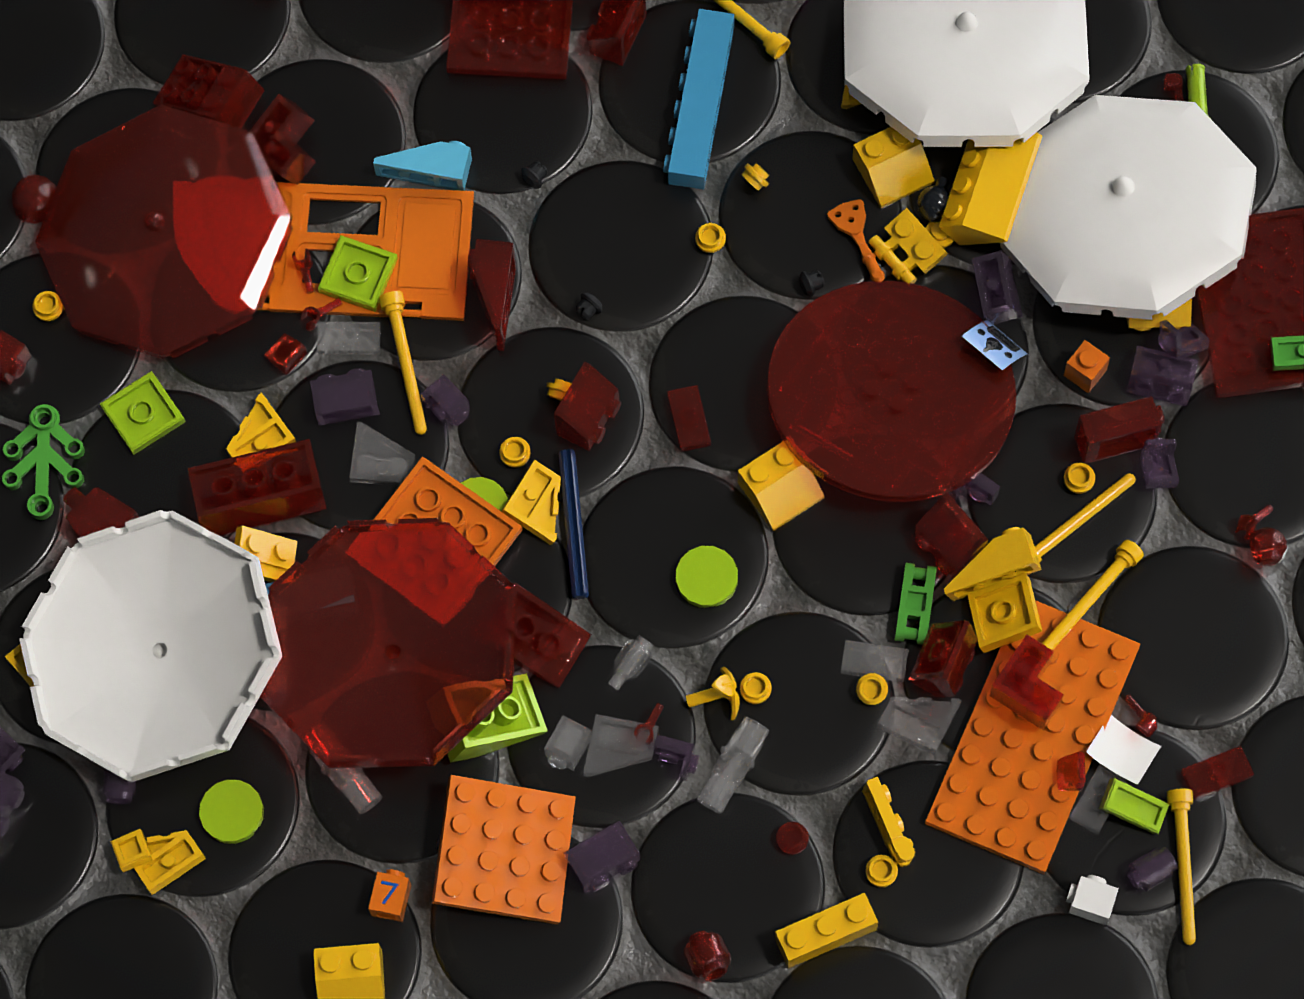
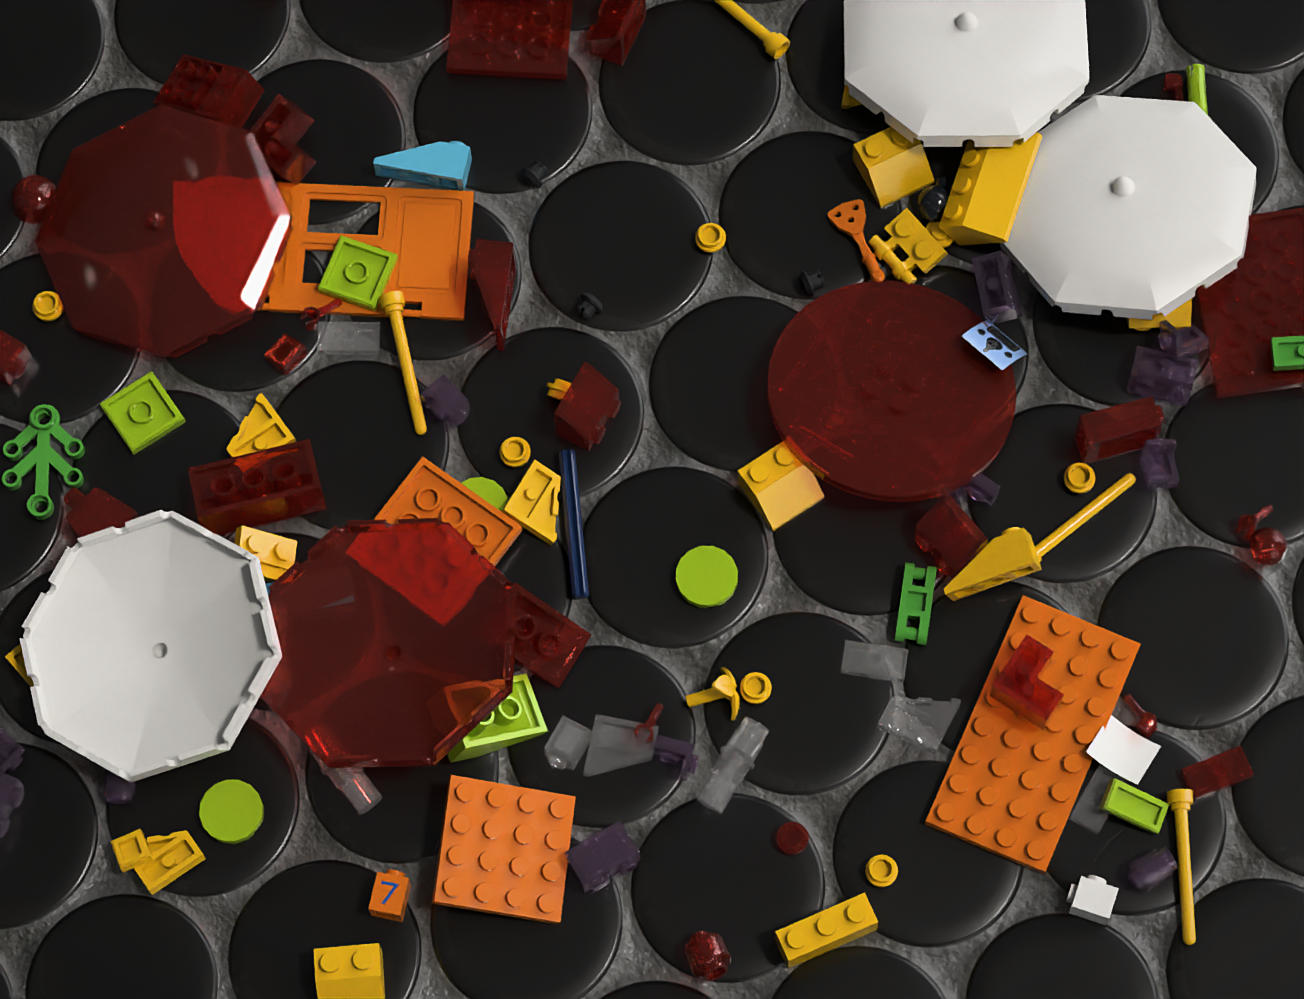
clear red hand [292,249,314,294] -> none
clear purple brick [310,369,380,426] -> none
clear wing [350,422,416,486] -> none
clear plant [608,635,654,690] -> none
dark azure brick [663,9,734,189] -> none
clear red plate [667,385,711,452] -> none
yellow plate [741,163,769,191] -> none
yellow plate [856,673,888,705] -> none
yellow hinge [862,777,916,868] -> none
clear red slope [908,620,978,698] -> none
yellow plate [967,573,1042,653] -> none
yellow piece [1039,540,1144,655] -> none
clear red slope [1057,752,1086,791] -> none
orange brick [1063,340,1110,393] -> none

